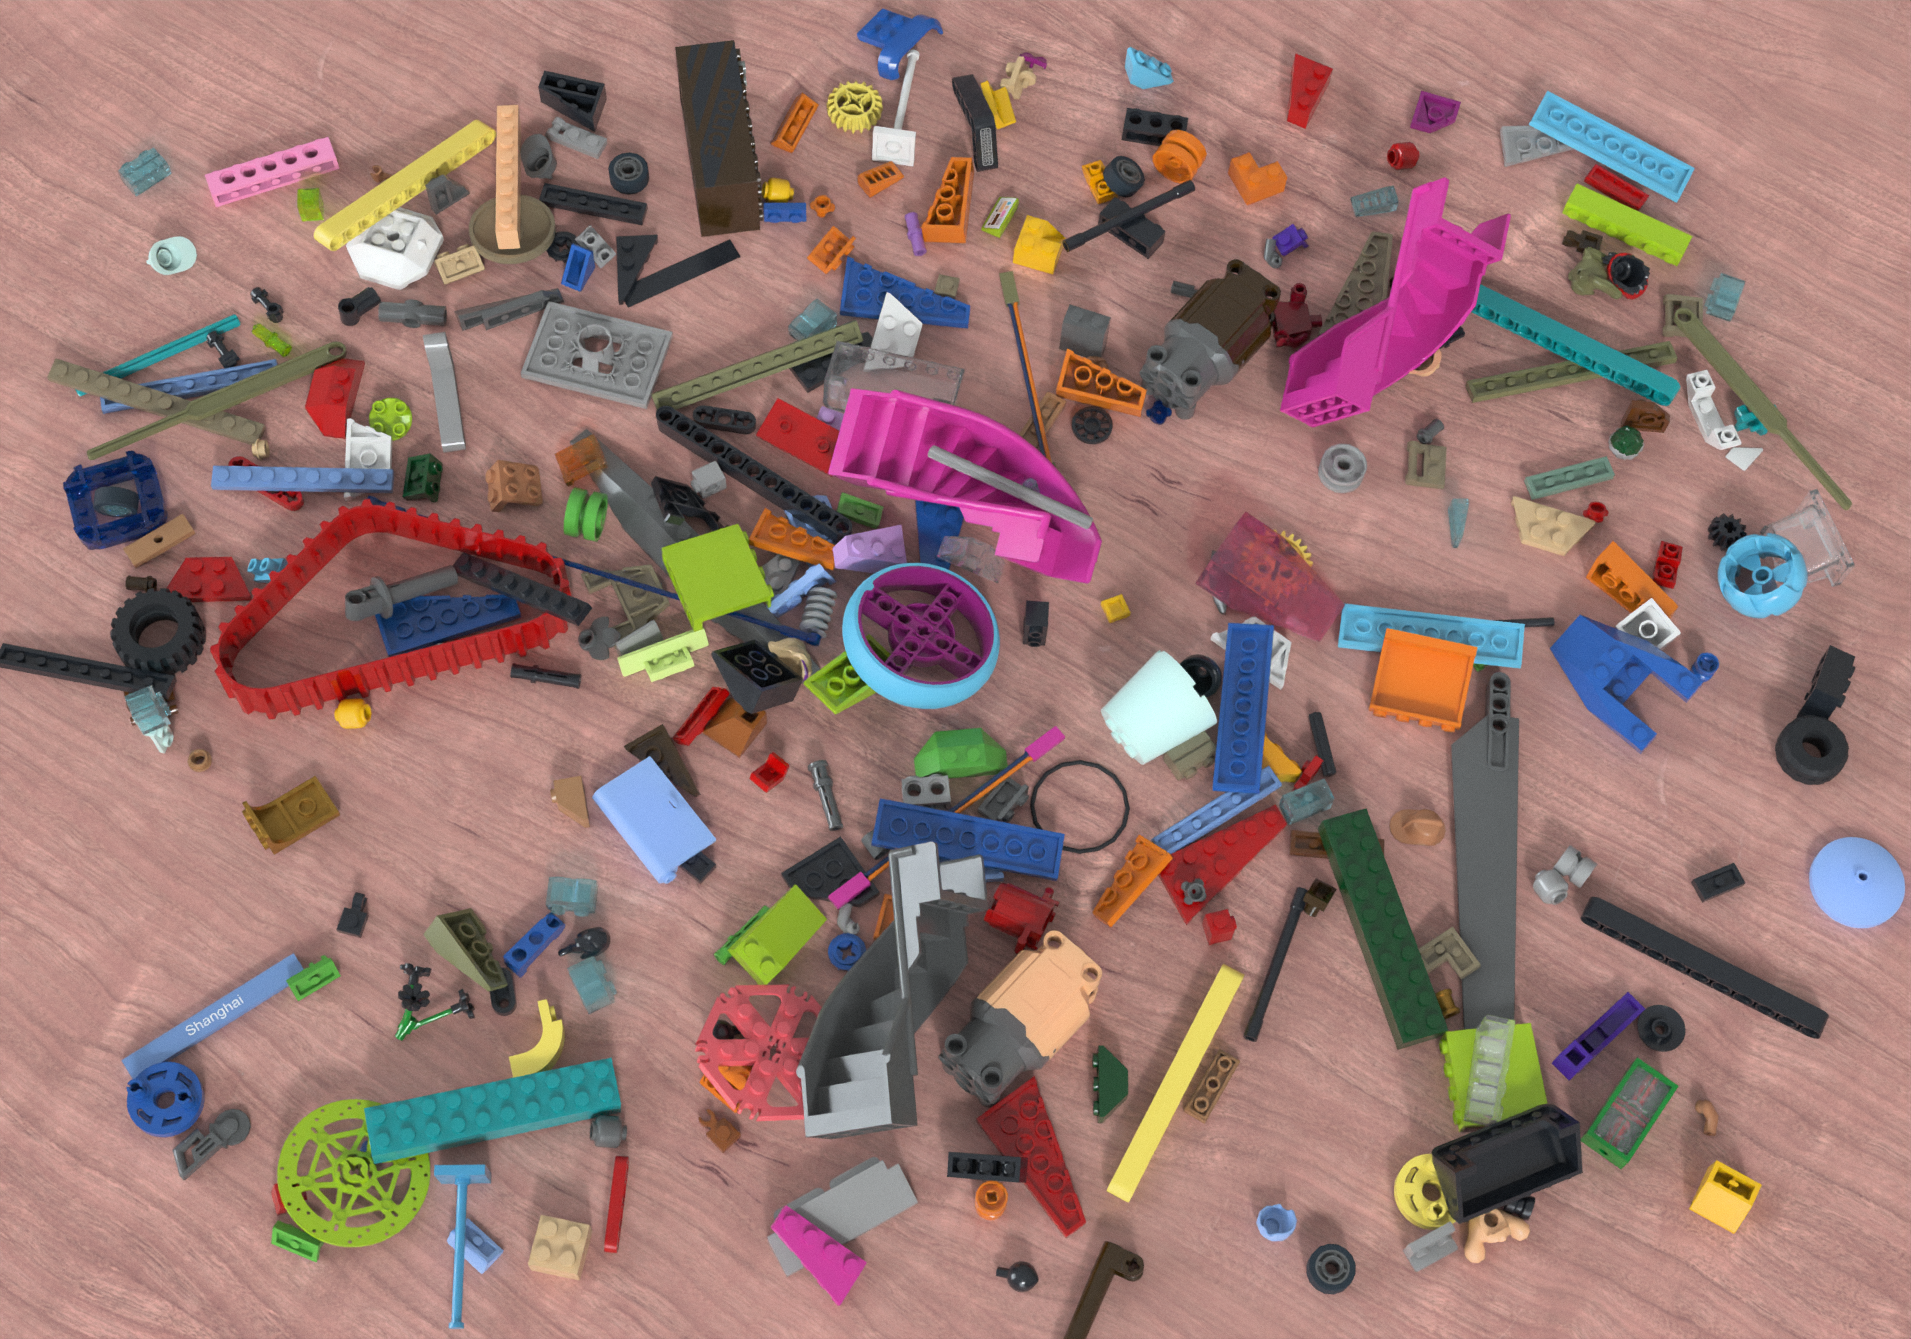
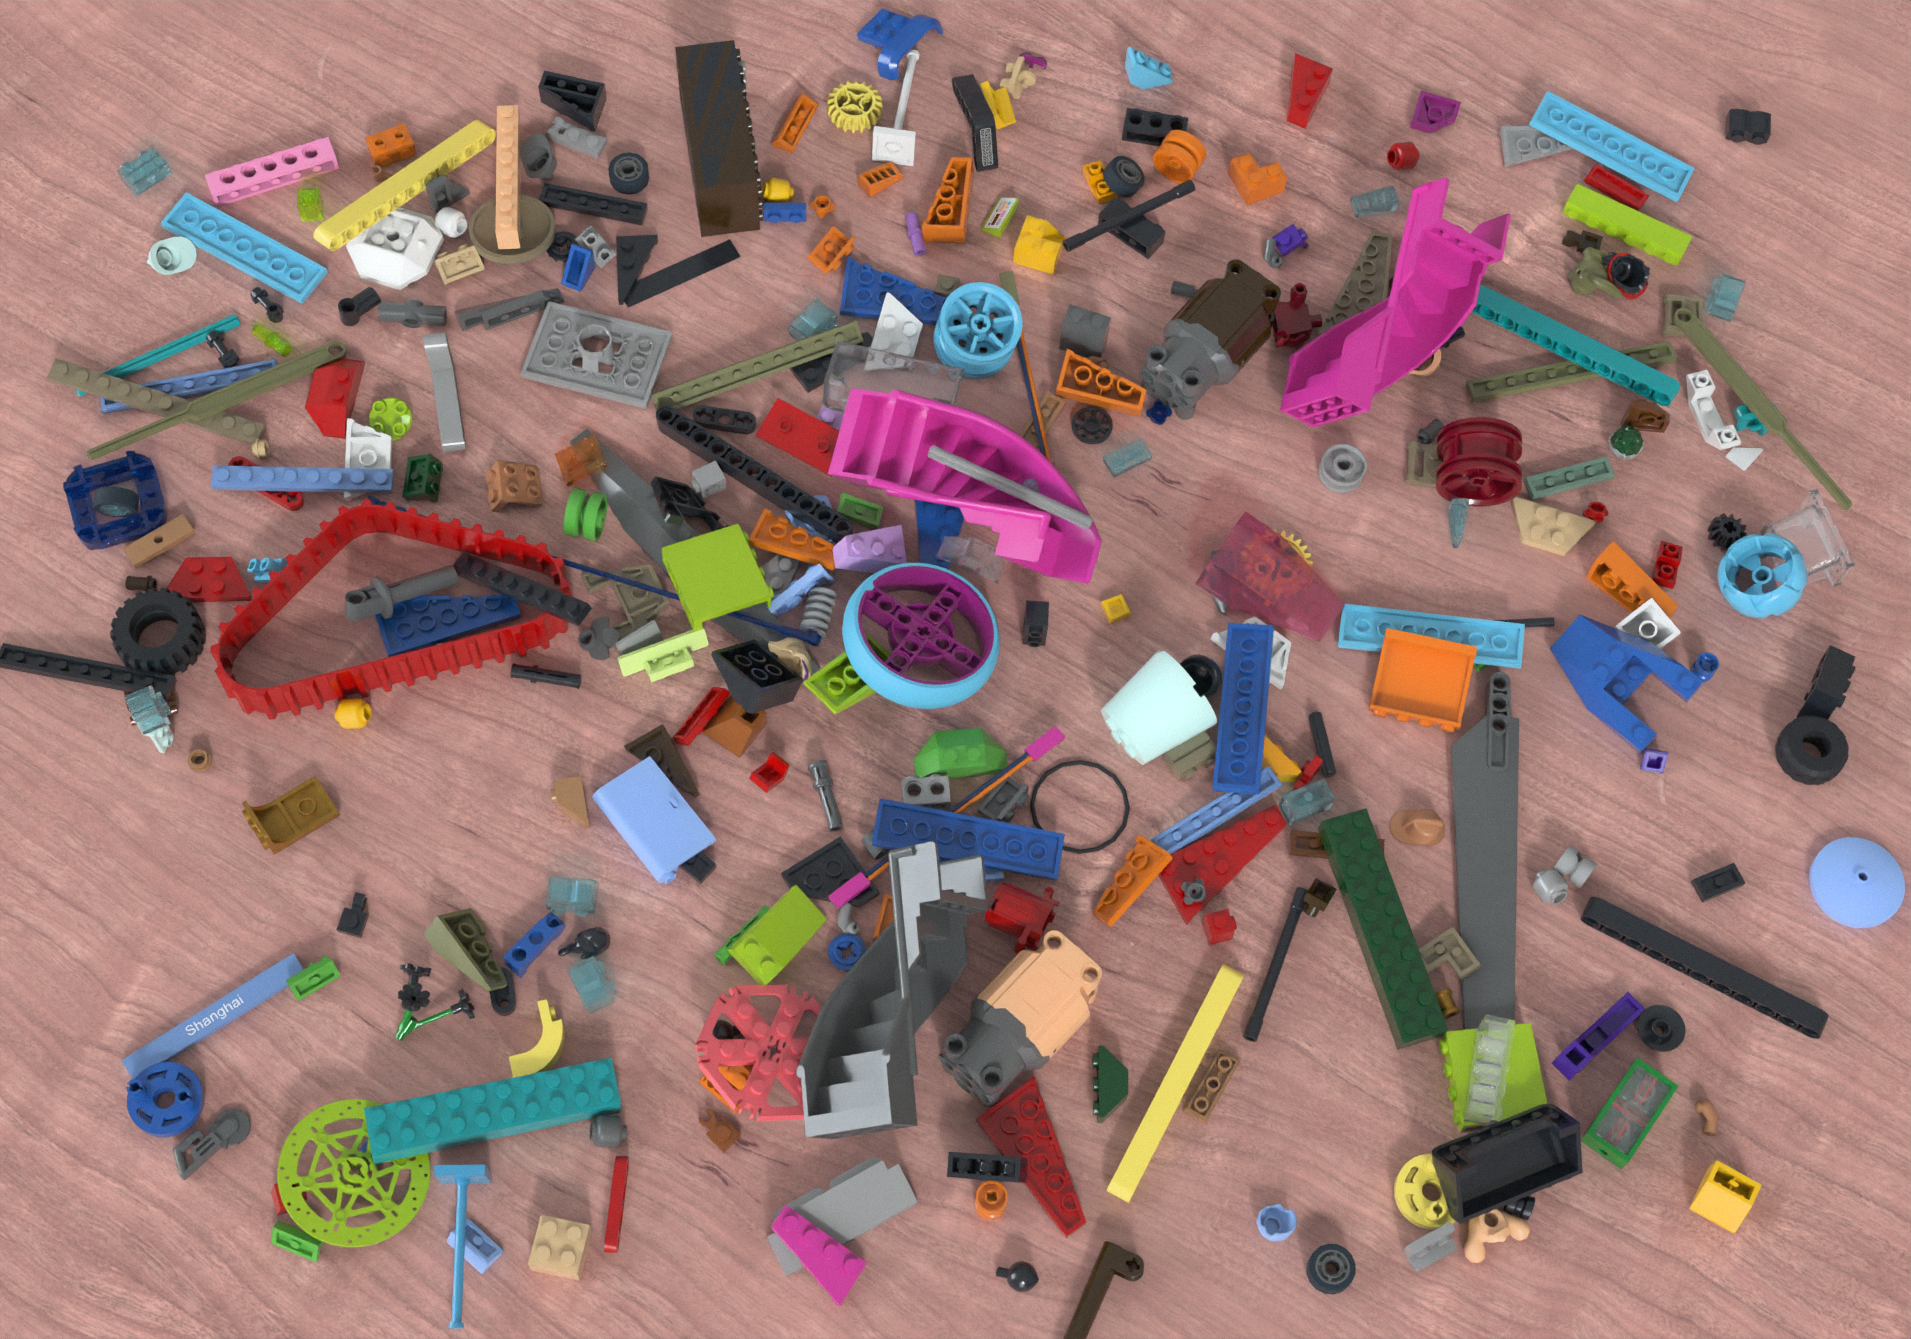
none -> medium azure plate [161,192,328,304]
none -> orange brick [365,123,417,167]
none -> white head [435,207,467,238]
none -> medium azure wheel [933,282,1023,379]
none -> clear light blue plate [1103,438,1152,477]
none -> dark red wheel [1436,417,1522,507]
none -> slope [1640,748,1669,773]
none -> black brick [1725,109,1771,145]

